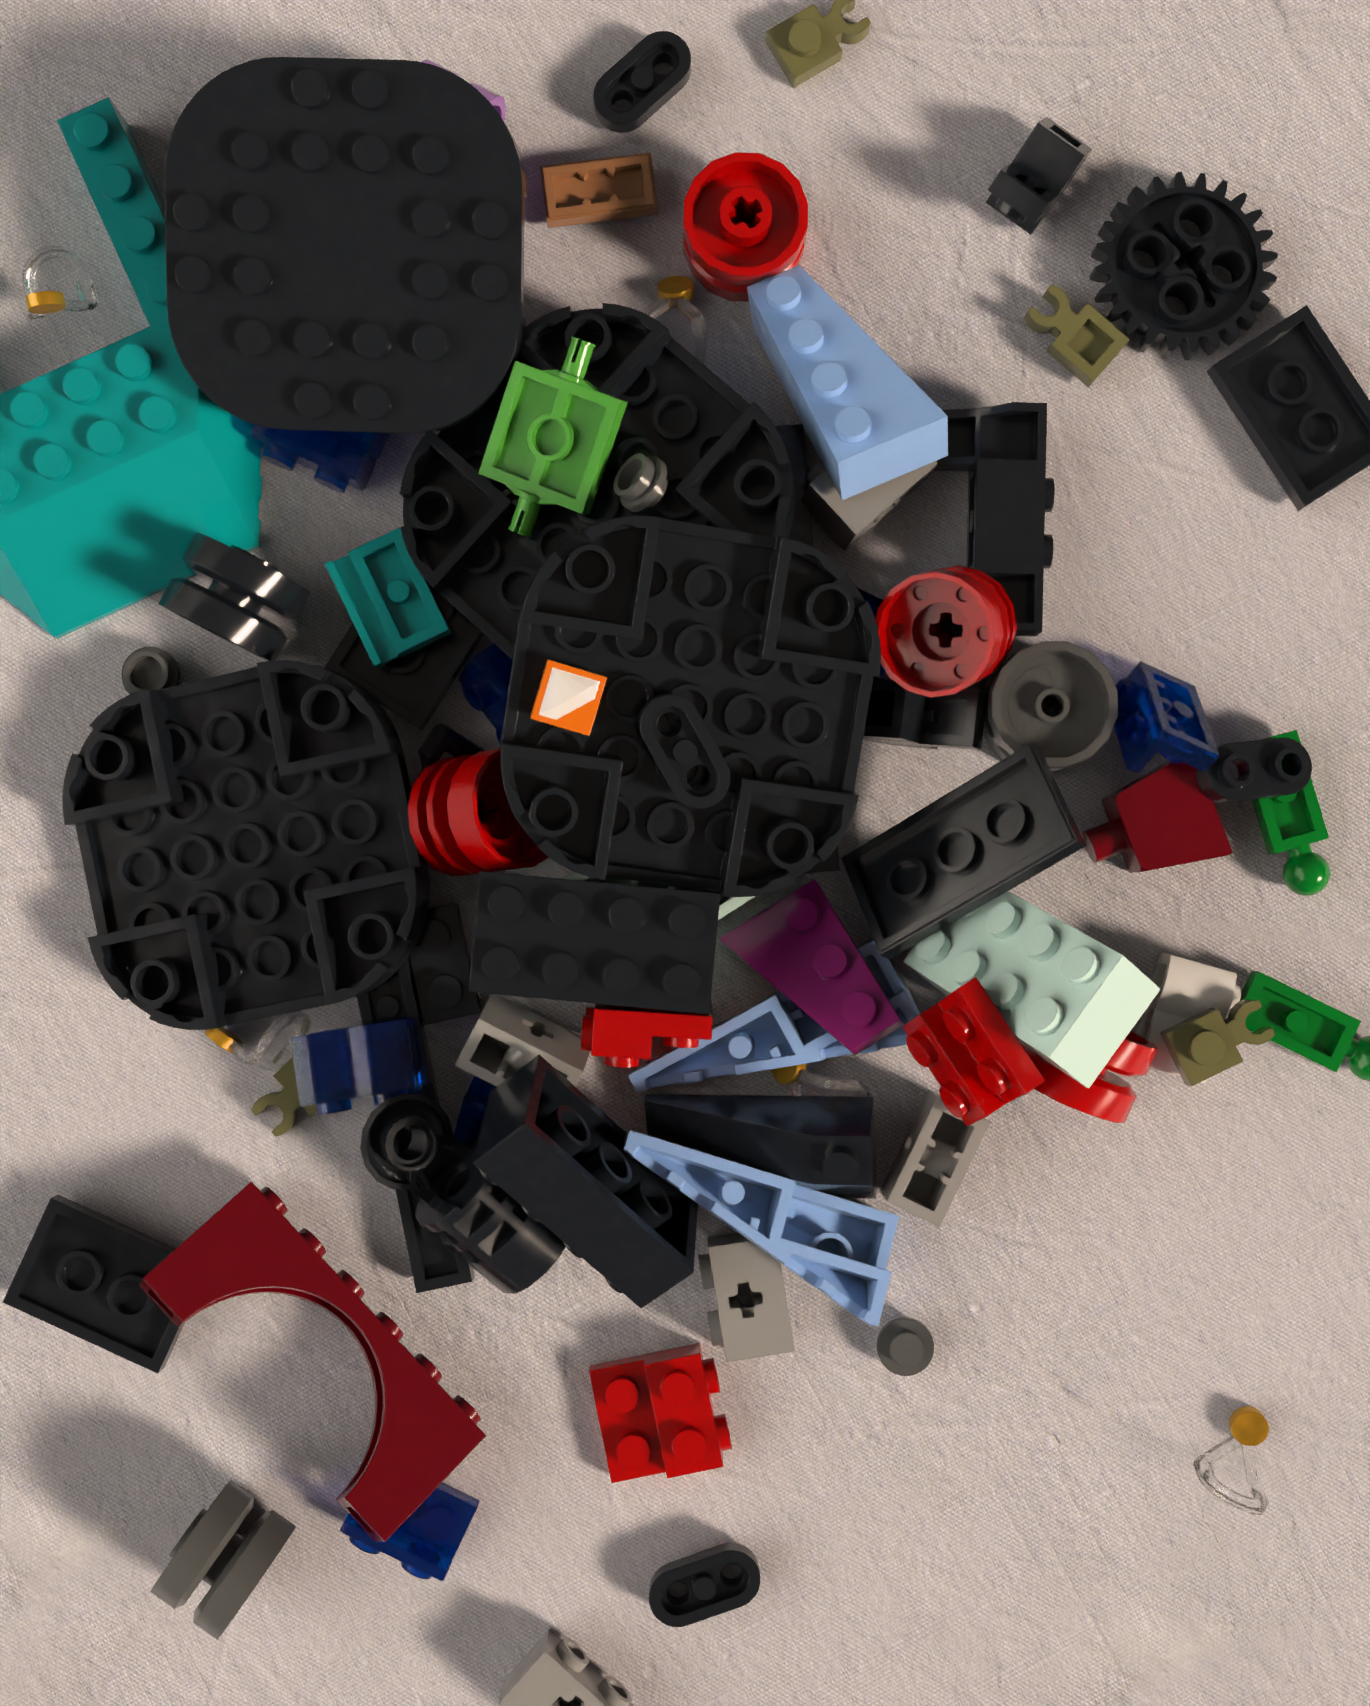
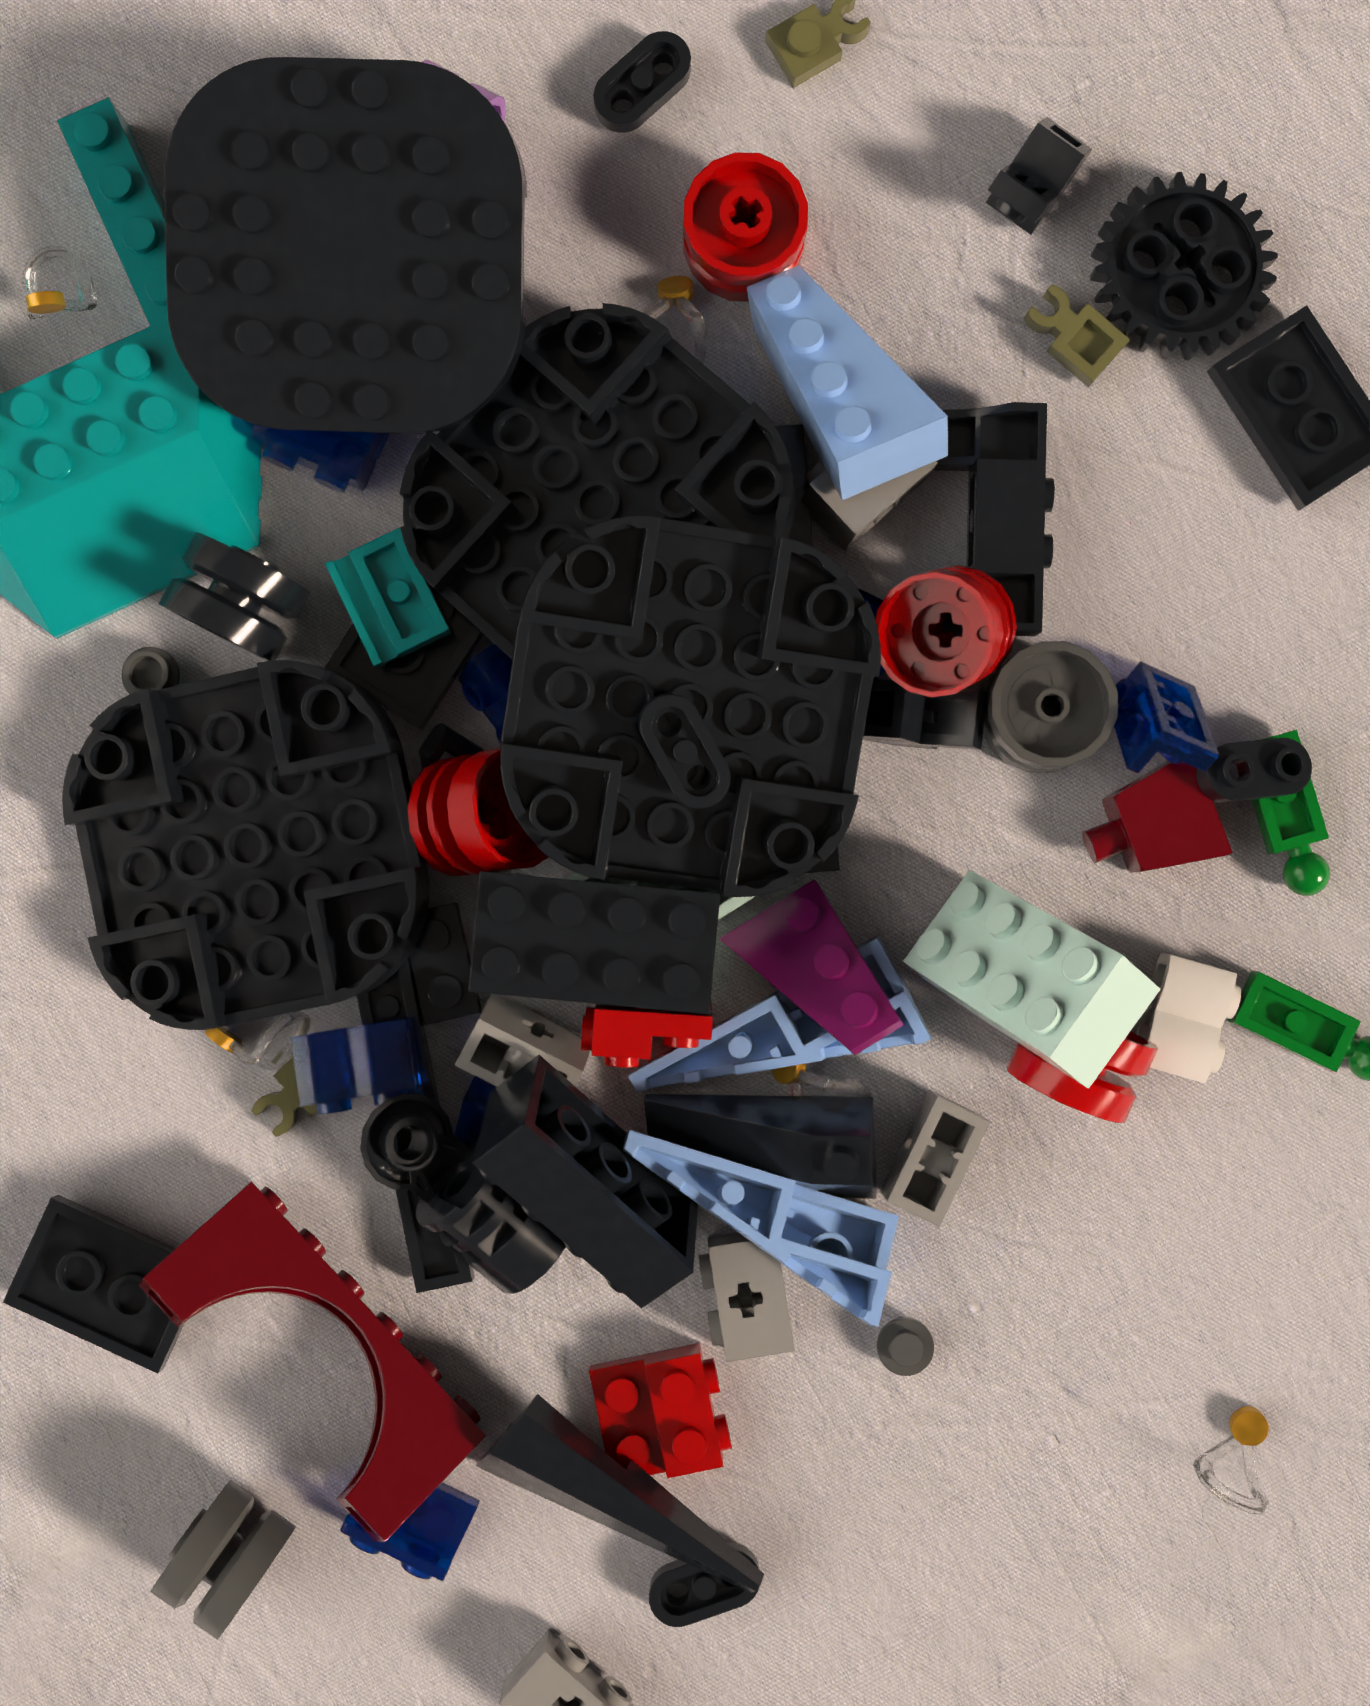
bright green plate [478,336,628,537] -> none
tile [530,659,607,736] -> none
medium nougat plate [540,152,658,228] -> none
dark grey plate [614,453,667,512] -> none
black tile [841,742,1086,959] -> none
red plate [902,977,1045,1126] -> none
olive plate [1160,999,1275,1087] -> none
none -> black wedge [476,1394,764,1593]

